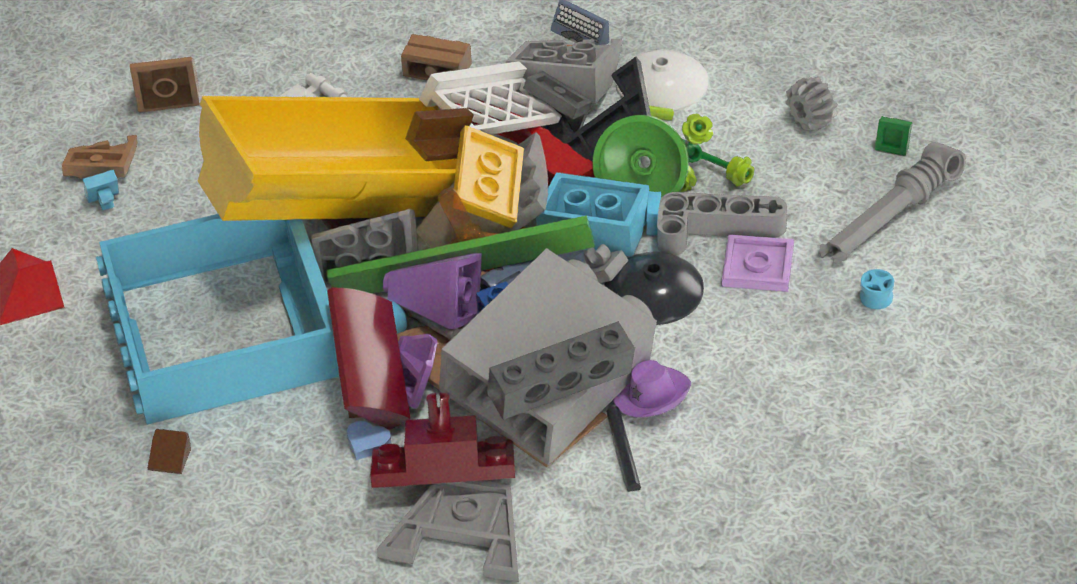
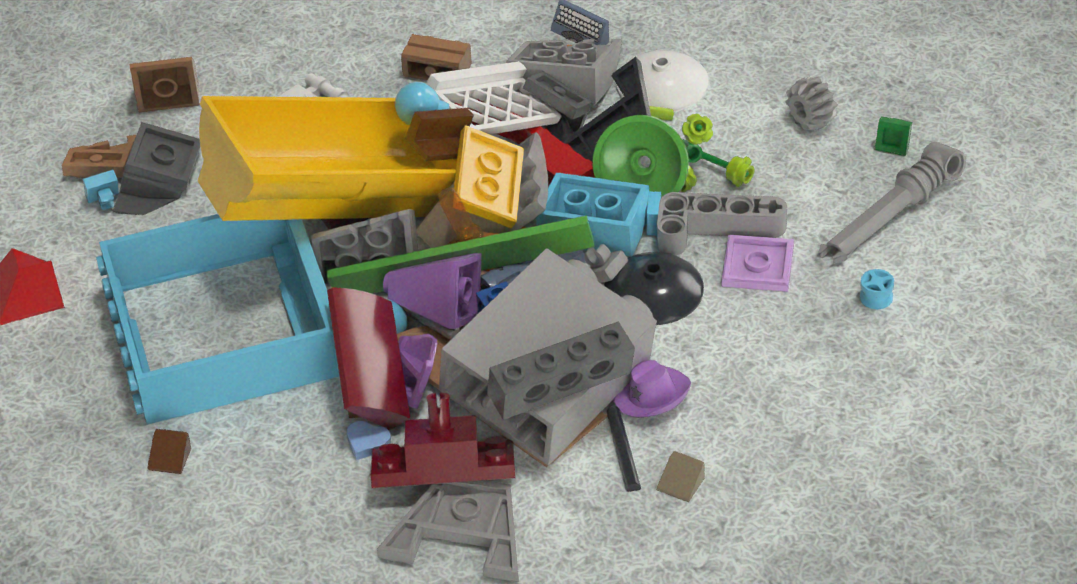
none -> dark grey piece [113,122,200,215]
none -> medium azure piece [395,82,449,125]
none -> dark tan slope [657,451,705,503]

